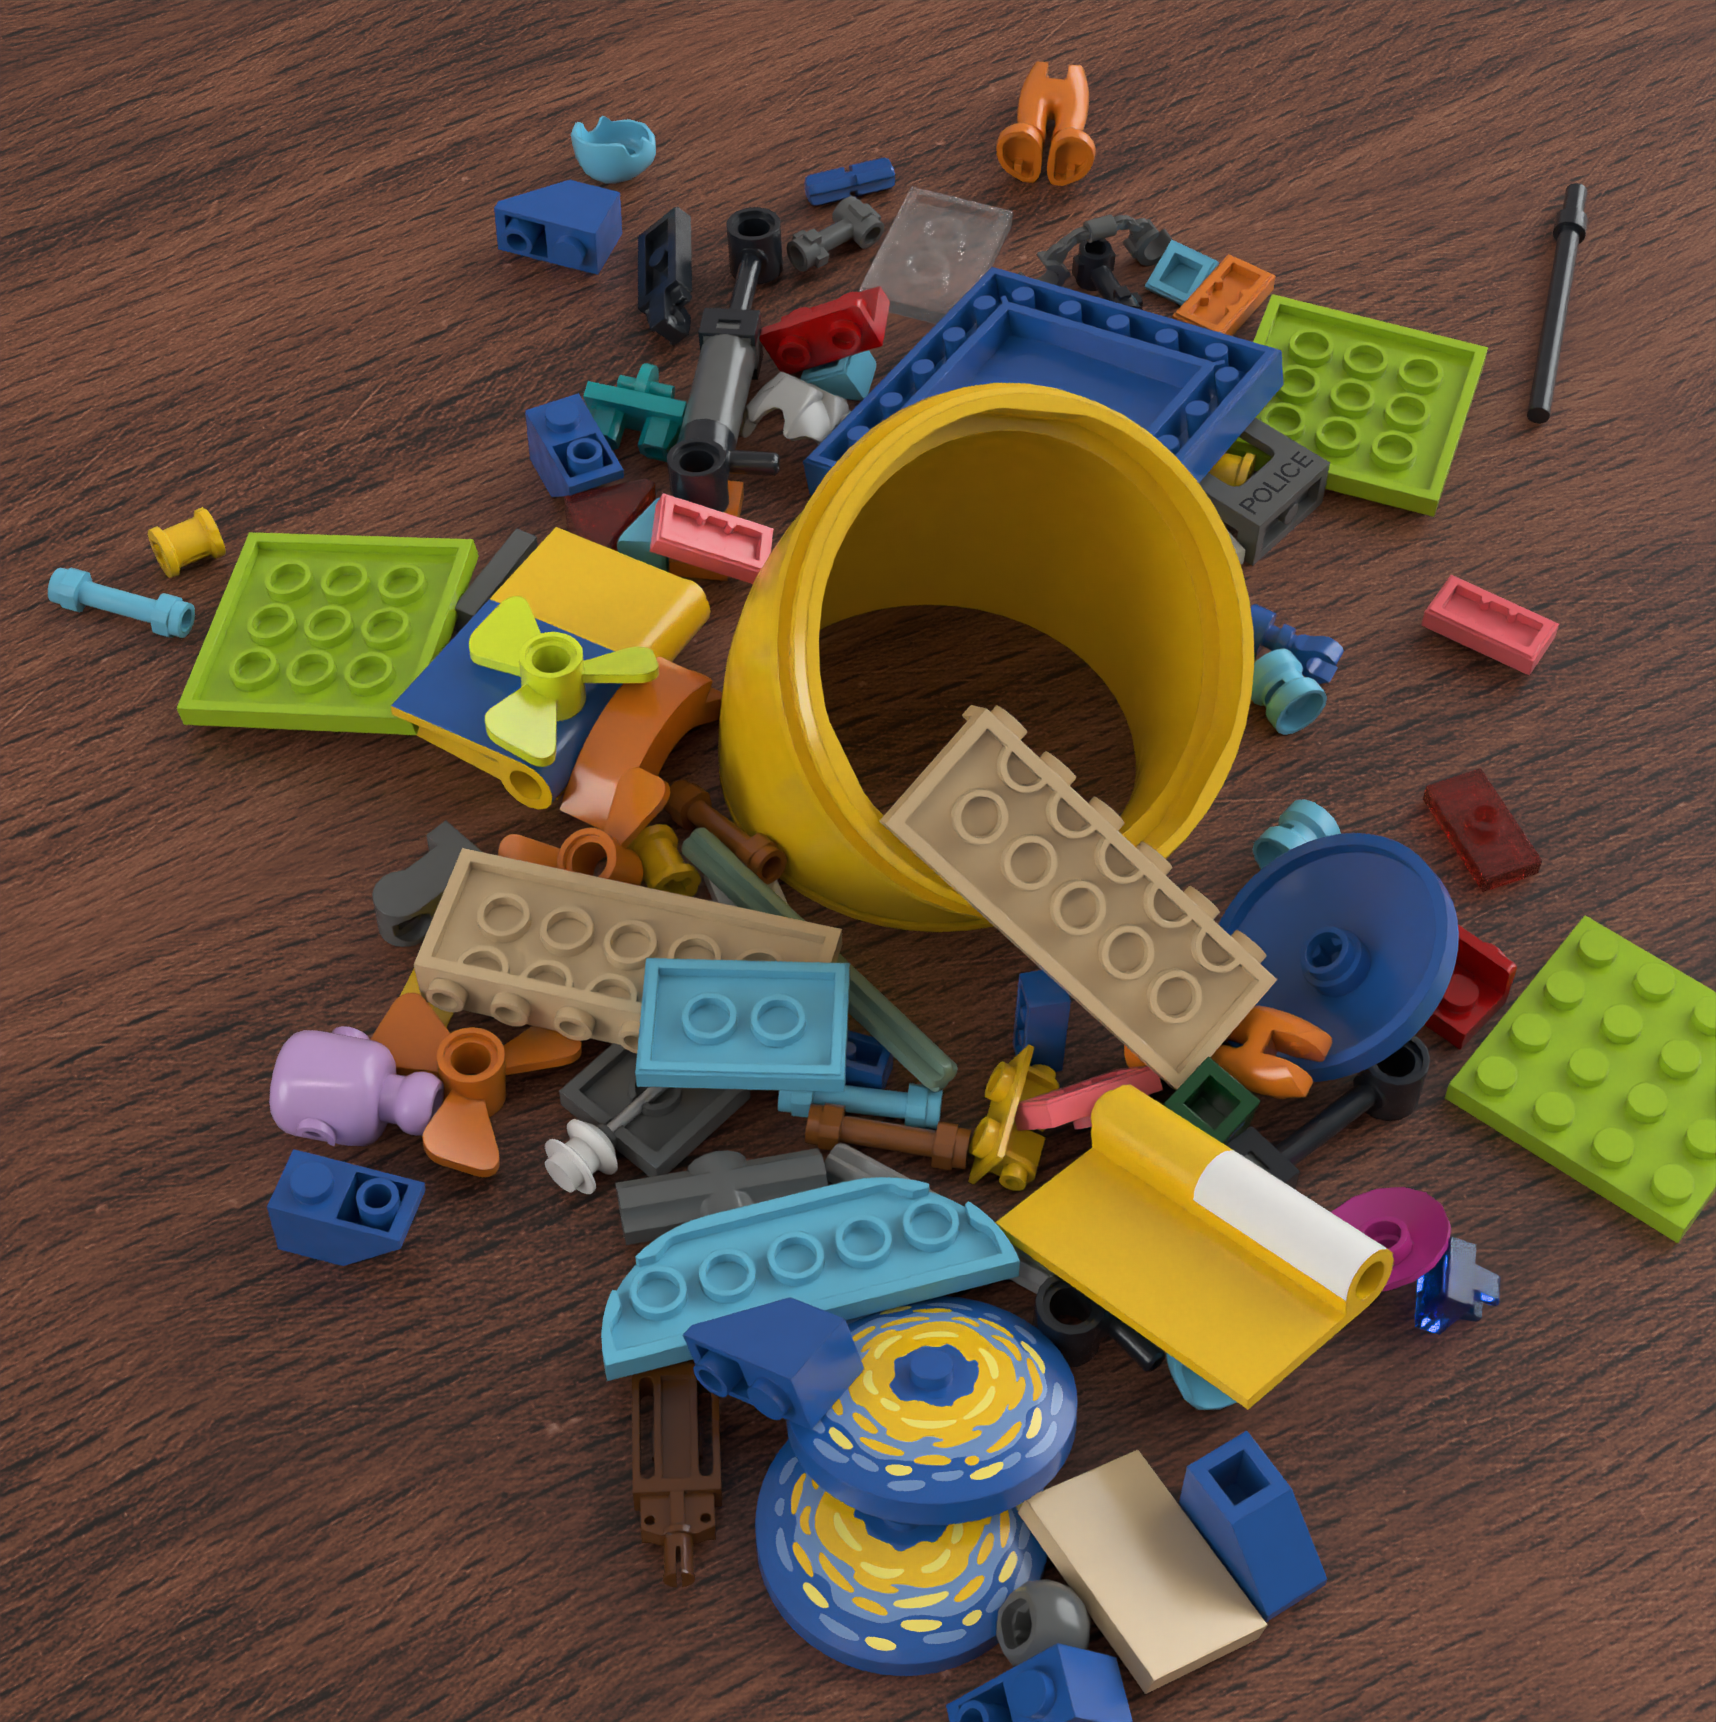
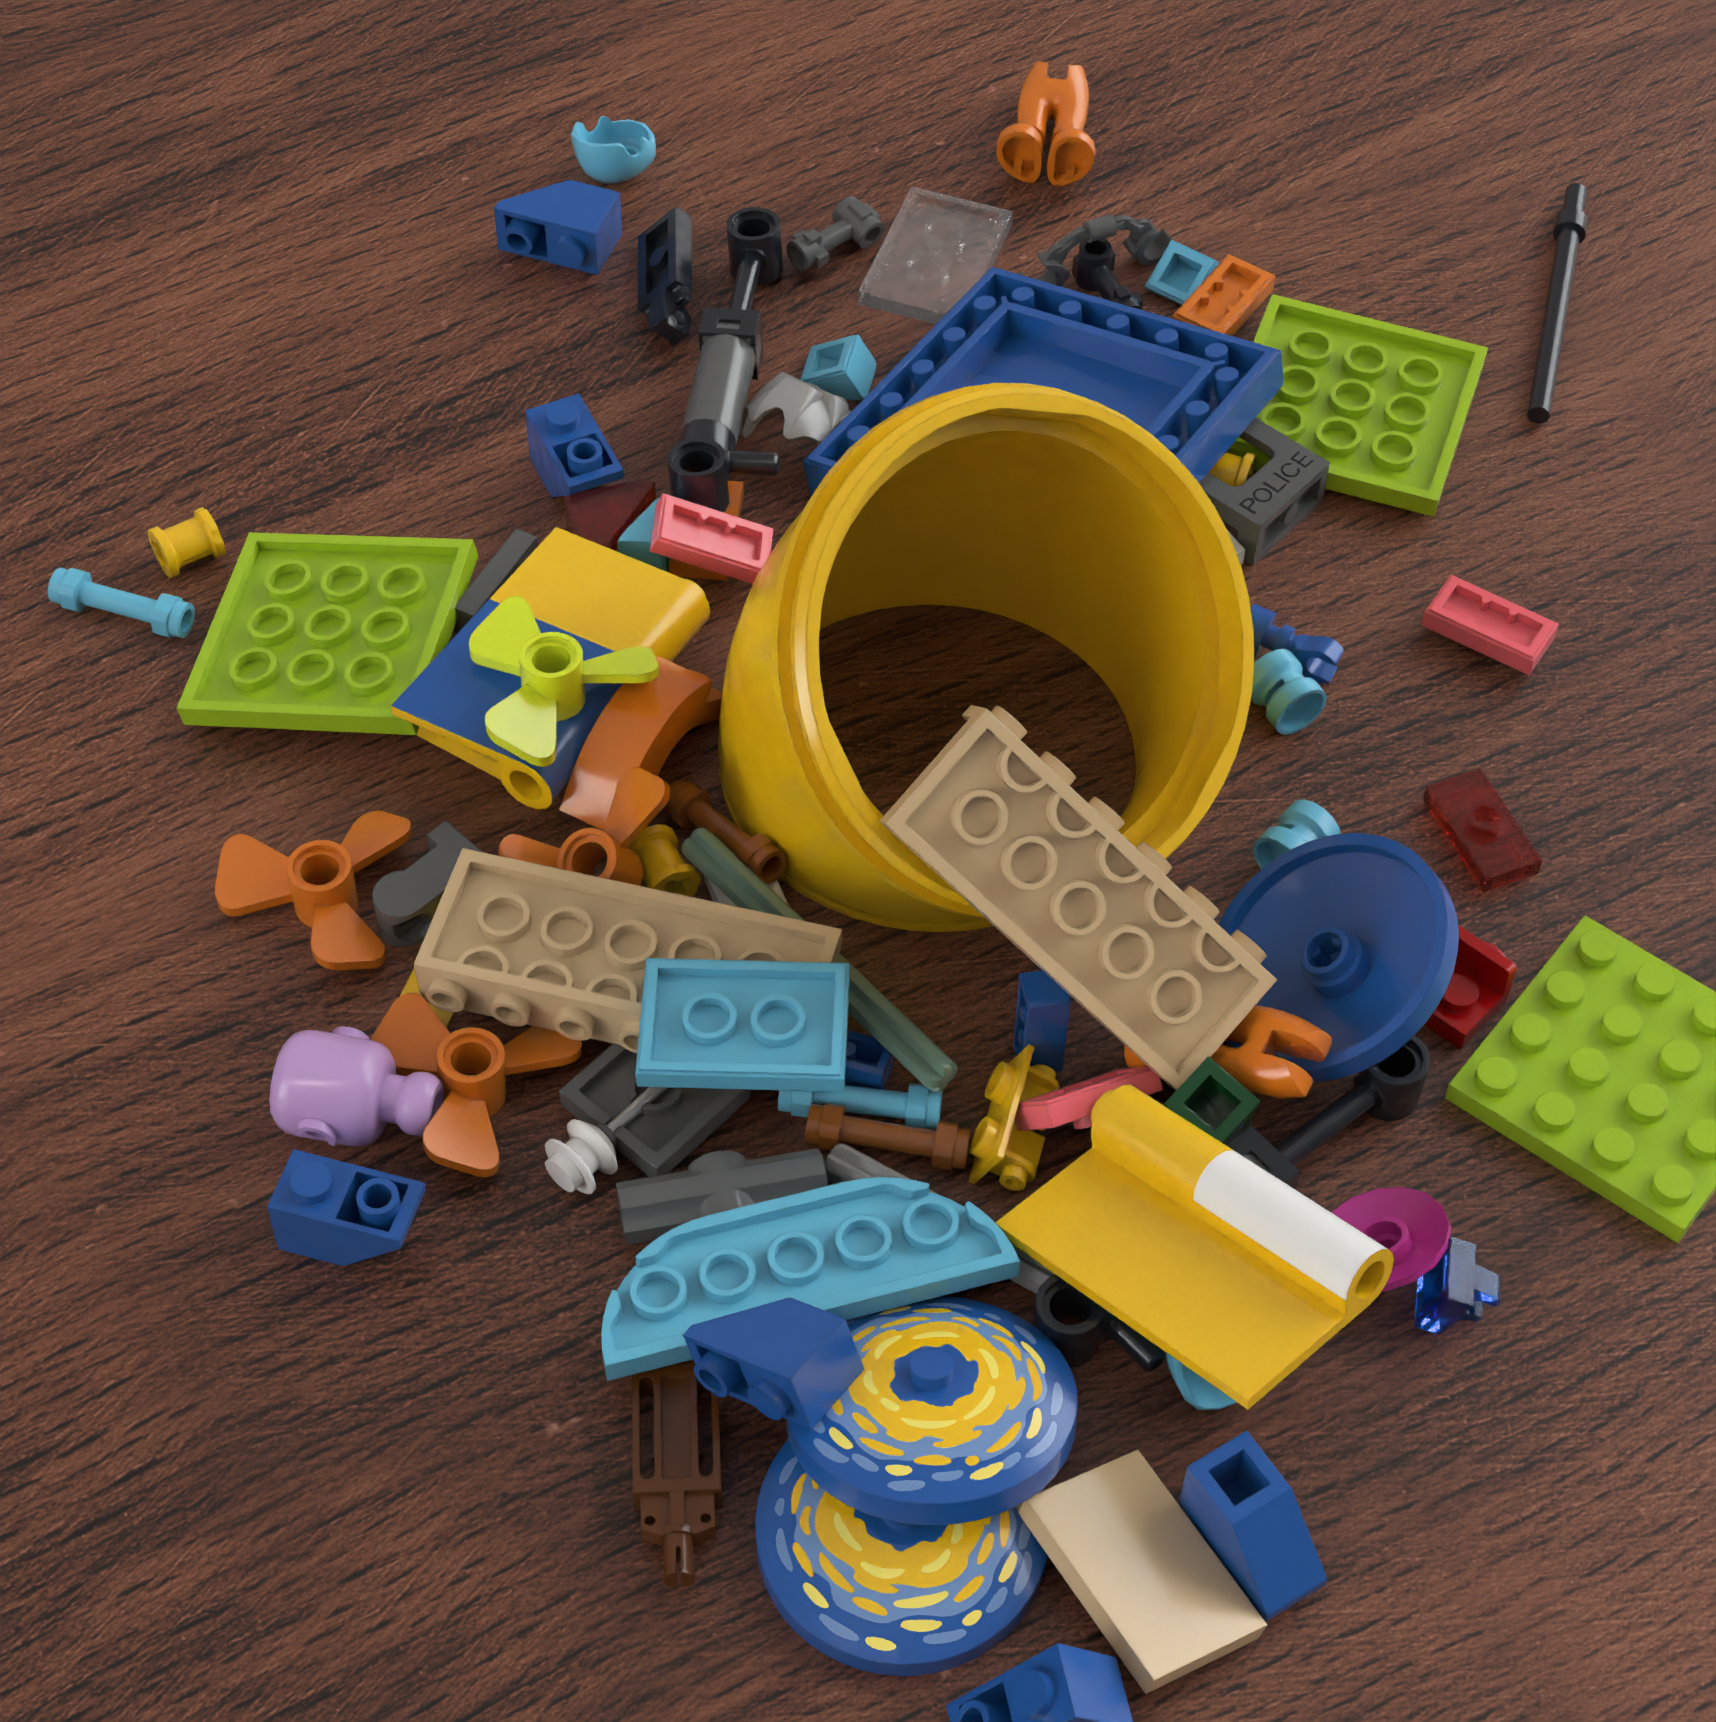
teal hips [583,363,687,462] -> none
red bracket [759,286,890,374] -> none
blue piece [804,157,895,206] -> none
dark grey piece [996,1579,1091,1667] -> none
none -> orange piece [215,811,412,970]

